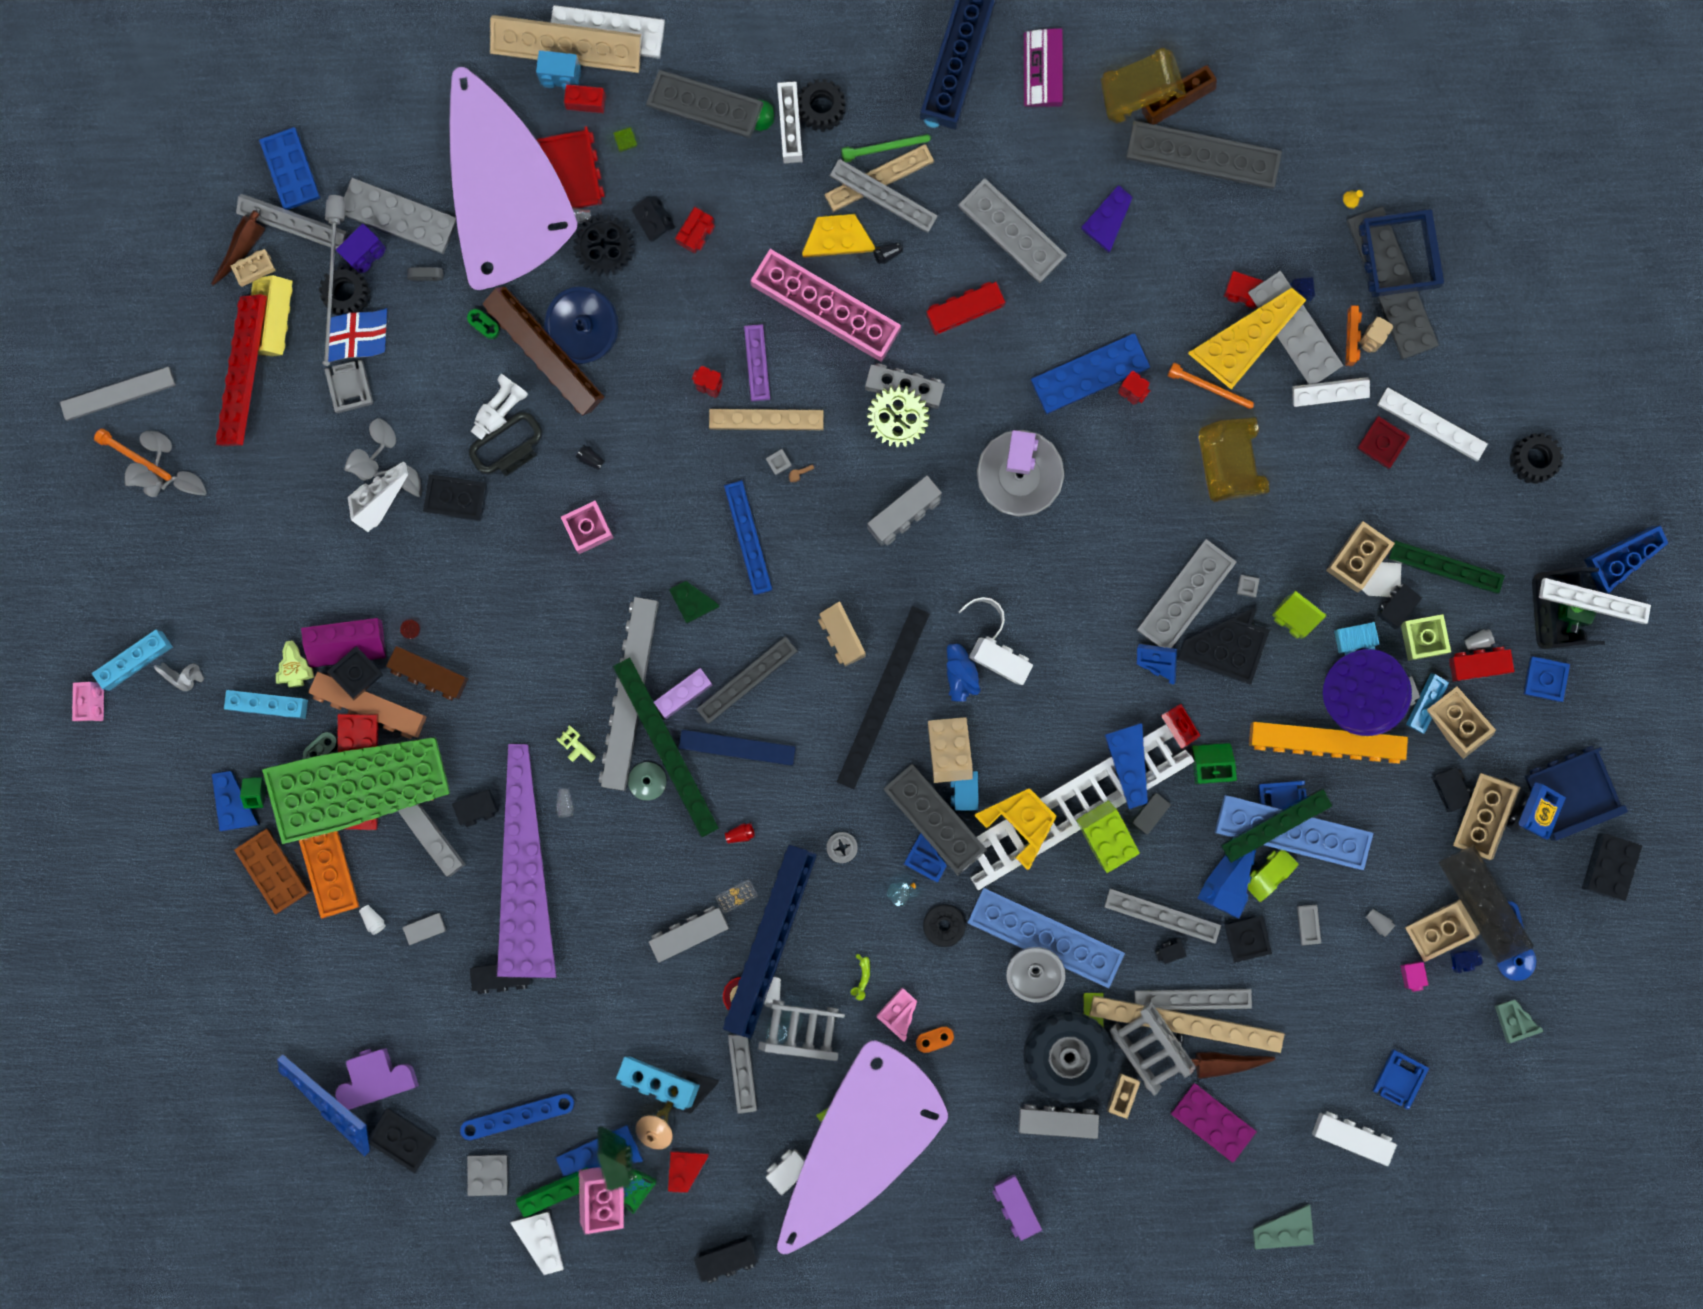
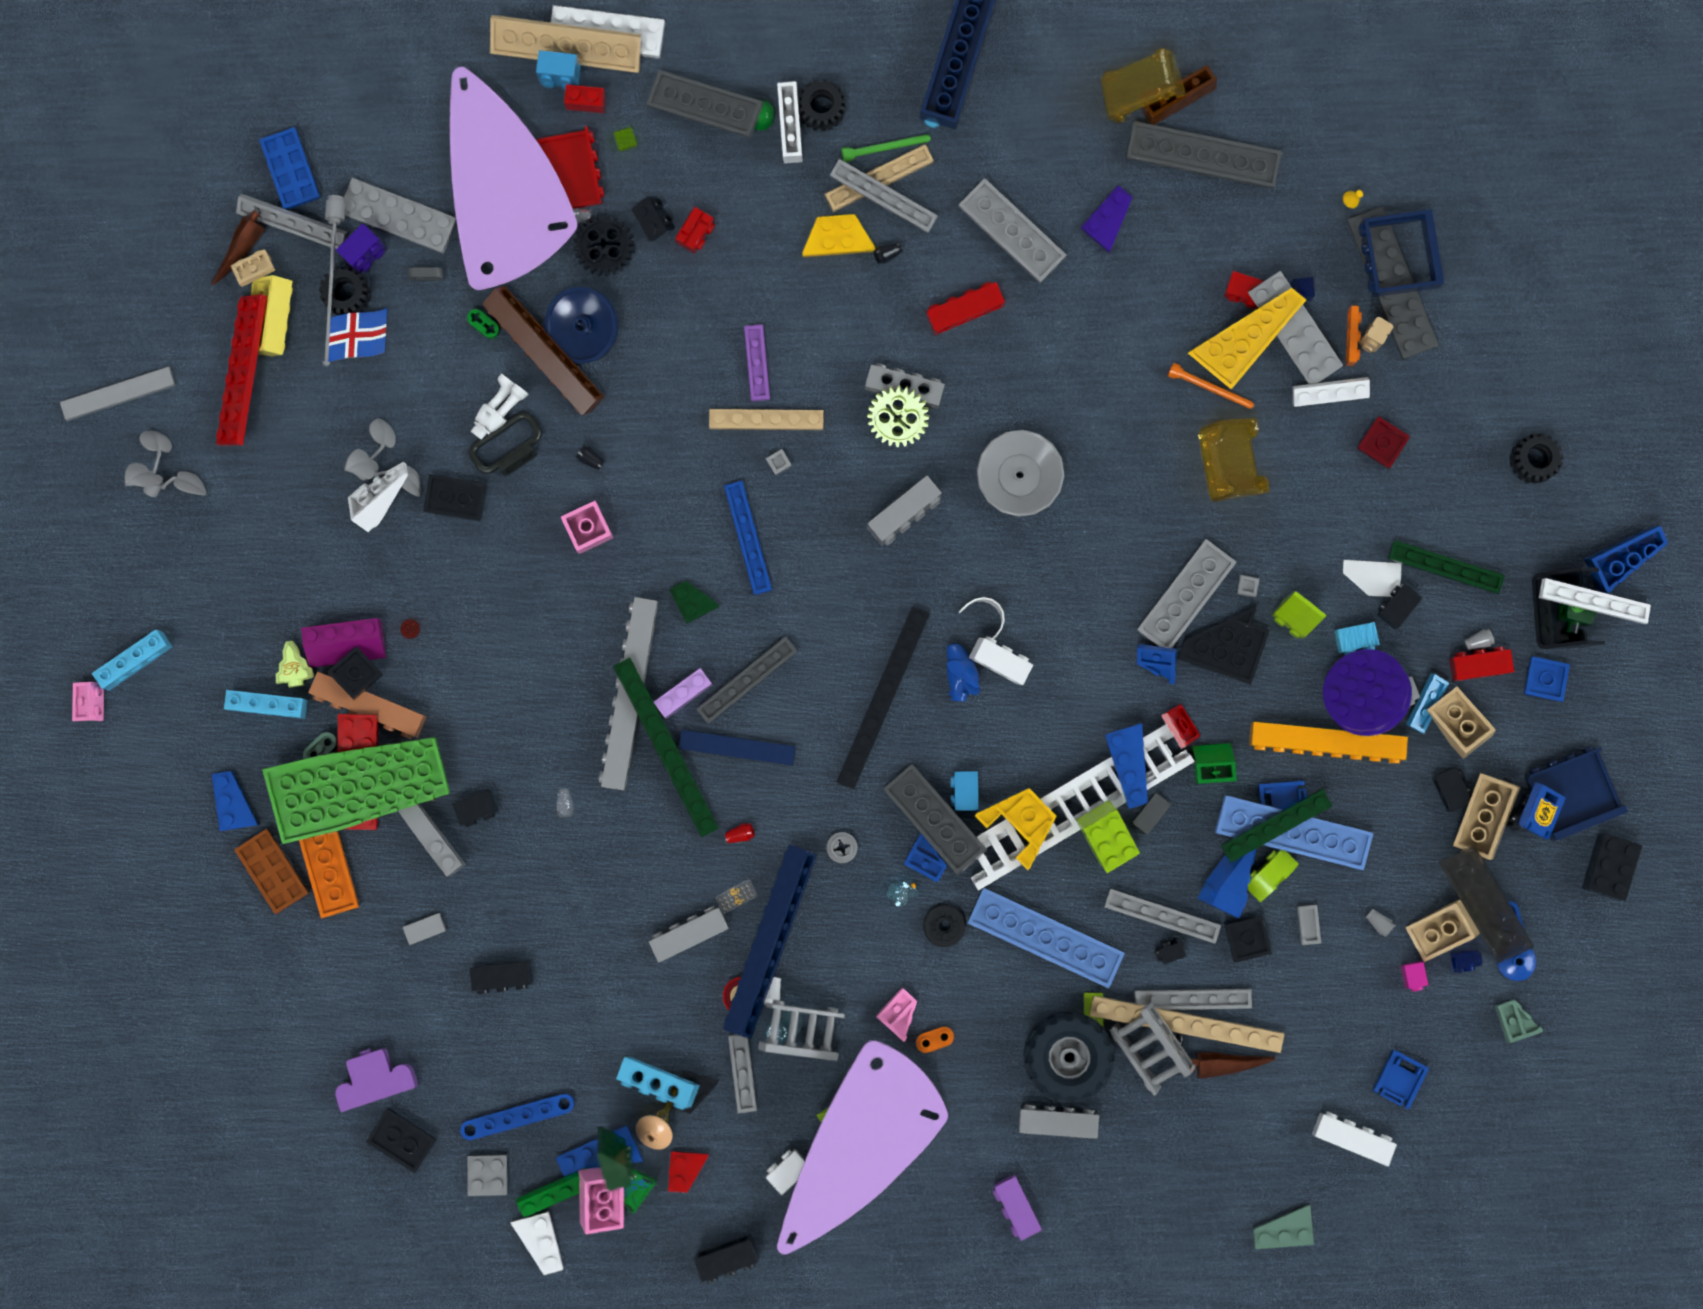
orange piece [94,428,171,481] -> none
light grey hair [154,663,205,691] -> none
green brick [240,777,266,809] -> none
blue wing [277,1055,370,1157] -> none
light grey container [325,360,374,413] -> none
white cone [359,905,385,935] -> none
reddish brown brick [386,646,468,701] -> none
medium lavender wing [497,744,557,978] -> none
yellowish green arm [556,725,596,762] -> none
sand green dish [628,762,667,801] -> none
red brick [692,366,723,398] -> none
bright pink brick [751,249,901,362] -> none
medium nougat hand [789,465,814,482] -> none
tan slope [818,602,866,667] -> none
lime piece [850,954,870,1000] -> none
tan brick [928,717,973,783] -> none
lavender brick [1006,430,1038,475] -> none
light grey dish [1007,947,1065,1002] -> none
magenta slope [1024,29,1063,107] -> none
blue plate [1031,333,1150,415] -> none
tan brick [1106,1073,1140,1119] -> none
red brick [1118,371,1151,405] -> none
magenta plate [1170,1083,1256,1163] -> none
tan brick [1326,521,1395,593] -> none
white plate [1377,388,1487,461] -> none
yellowish green brick [1401,614,1451,661] -> none

